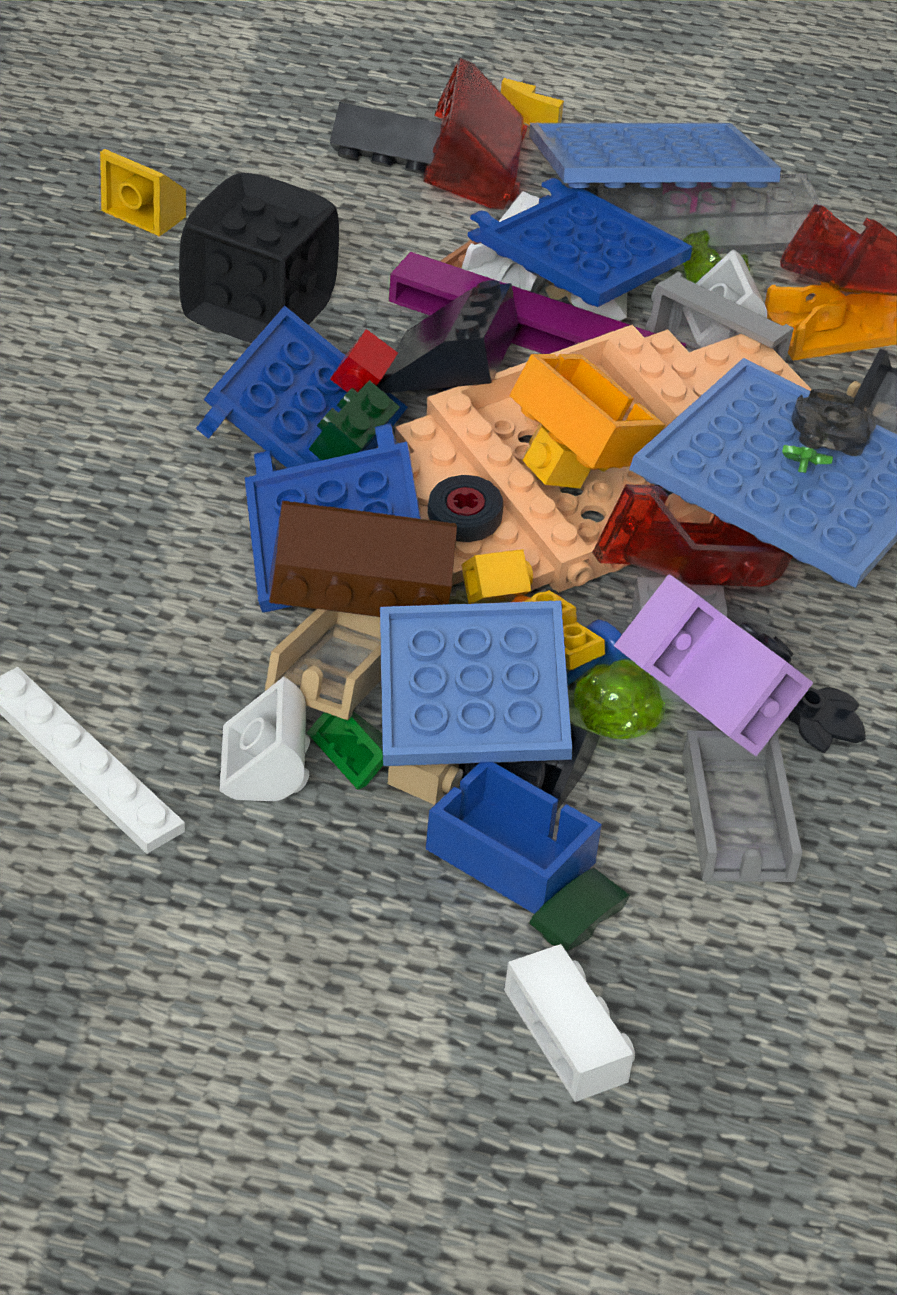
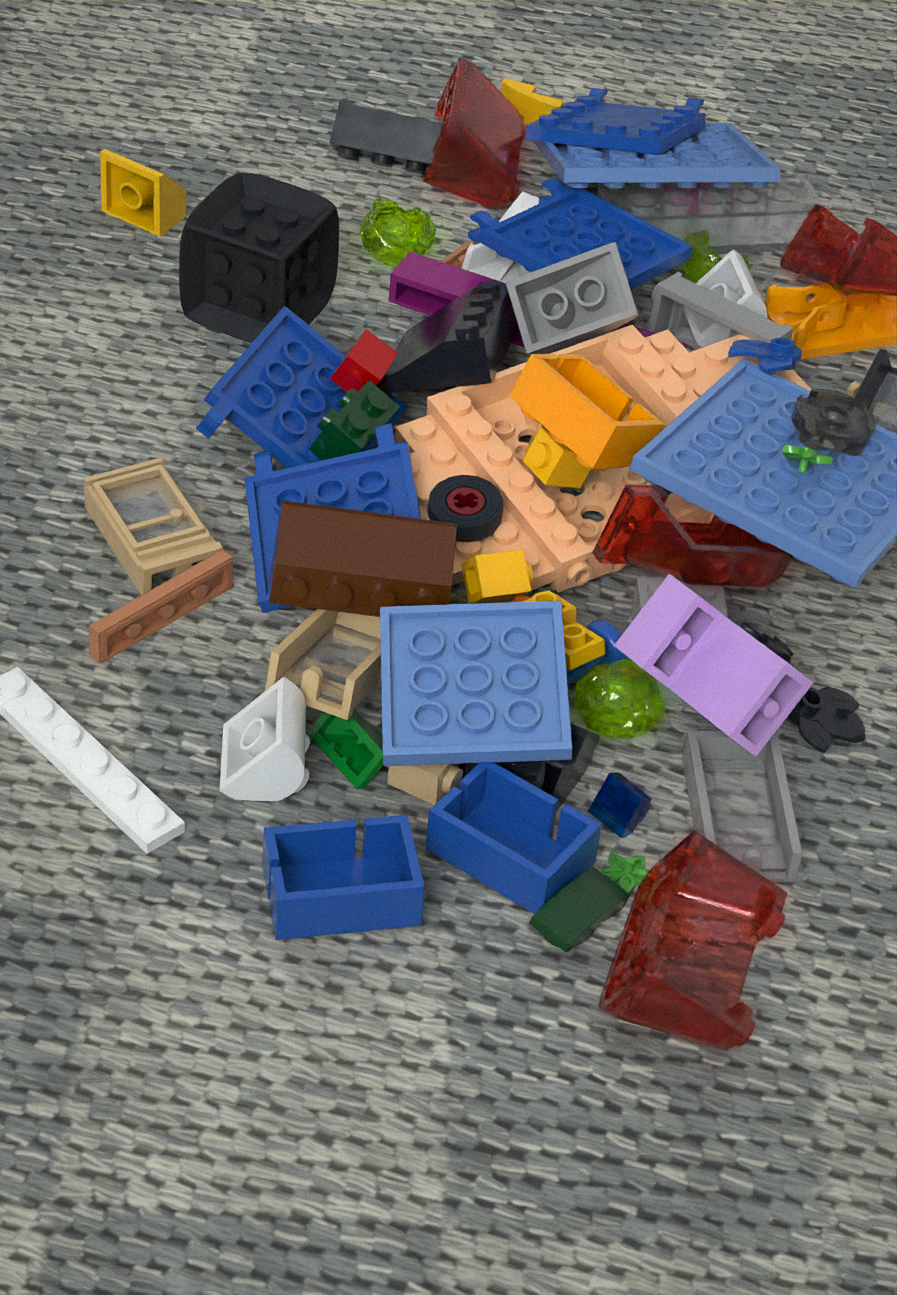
white brick [504,944,635,1102] -> none
none -> tan door [84,457,223,595]
none -> nougat tile [88,549,233,663]
none -> blue piece [262,815,425,940]
none -> clear neon green hair [360,198,436,266]
none -> light grey slope [506,242,639,356]
none -> blue plate [526,88,706,155]
none -> clear blue tile [588,772,652,838]
none -> clear red windscreen [598,830,787,1050]
none -> bright green plant [601,852,656,895]
none -> blue plate [728,338,802,373]

